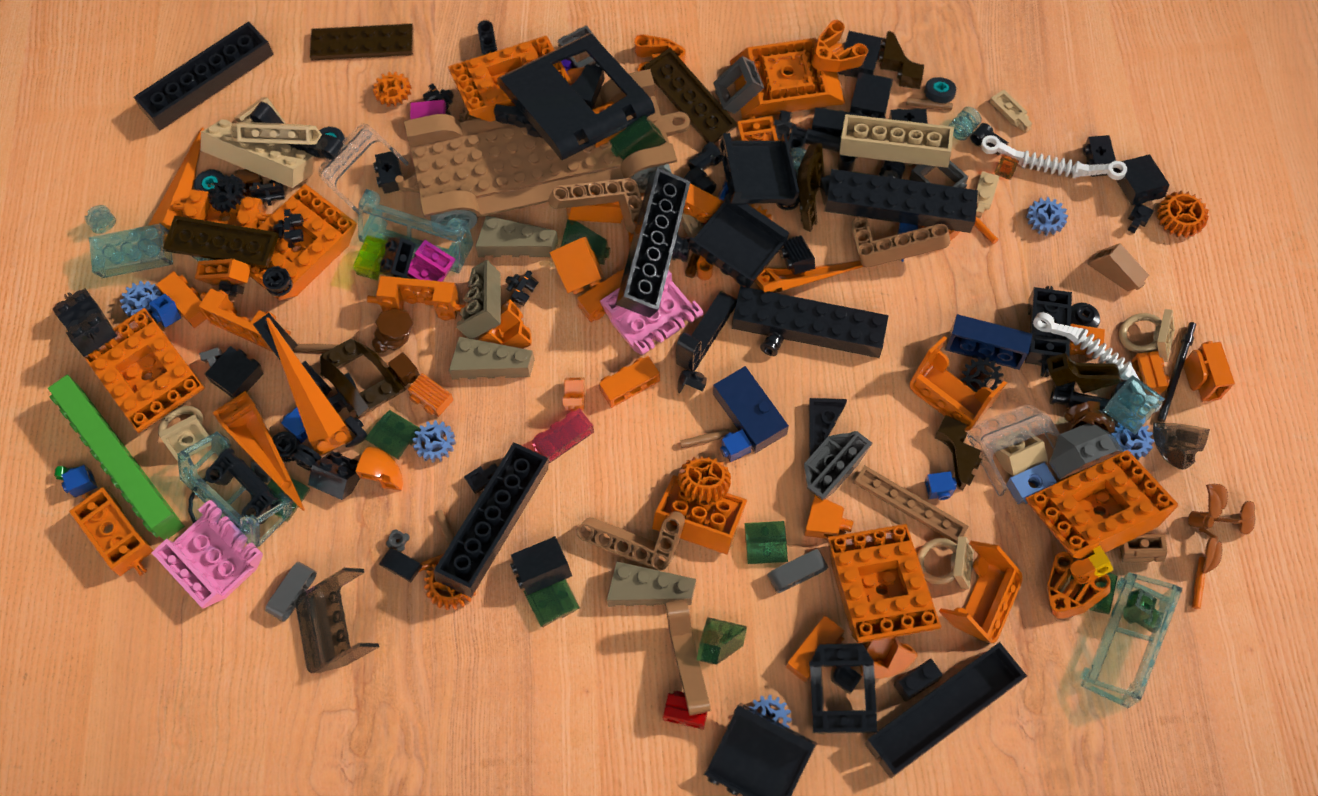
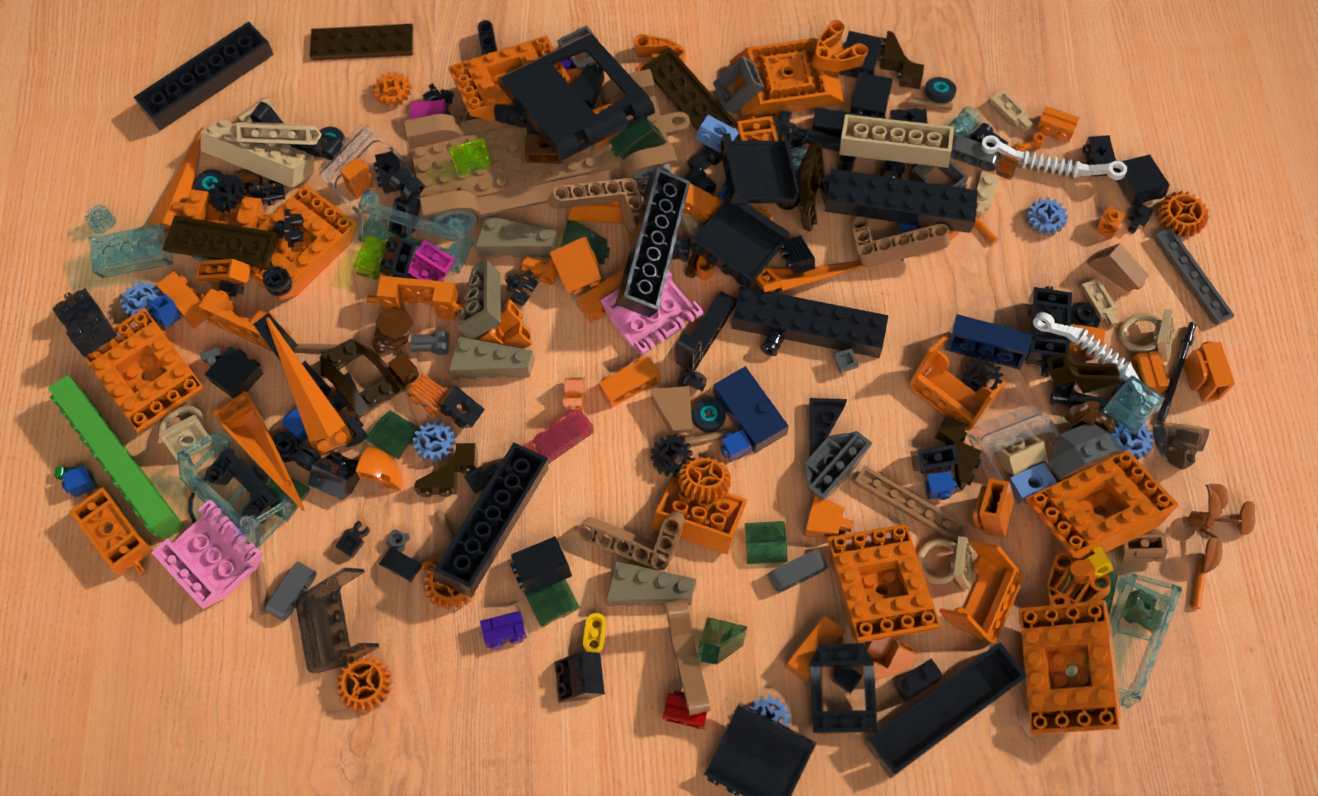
none -> medium nougat piece [256,562,268,615]
none -> black plate [335,521,370,559]
none -> orange gear [335,655,393,712]
none -> orange brick [339,157,373,199]
none -> black brick [388,196,421,238]
none -> black wheel [390,166,425,202]
none -> dark grey piece [411,331,449,355]
none -> dark brown arch [414,443,478,497]
none -> black brick [436,385,485,429]
none -> clear neon green brick [449,138,492,176]
none -> dark purple brick [480,611,527,650]
none -> orange piece [521,257,558,285]
none -> reddish brown brick [525,134,563,163]
none -> black slope [555,651,605,703]
none -> yellow plate [583,613,607,653]
none -> medium nougat slope [650,386,693,439]
none -> black gear [650,435,693,477]
none -> black bush [692,398,726,432]
none -> medium blue brick [695,115,739,153]
none -> dark grey tile [833,348,859,373]
none -> black brick [910,444,959,474]
none -> dark grey beam [950,135,1002,171]
none -> orange brick [973,478,1015,538]
none -> orange bar [1012,133,1045,152]
none -> orange slope [1020,600,1121,735]
none -> orange brick [1036,106,1079,142]
none -> tan hinge [1081,278,1119,329]
none -> orange brick [1095,206,1125,239]
none -> dark grey plate [1154,227,1235,326]

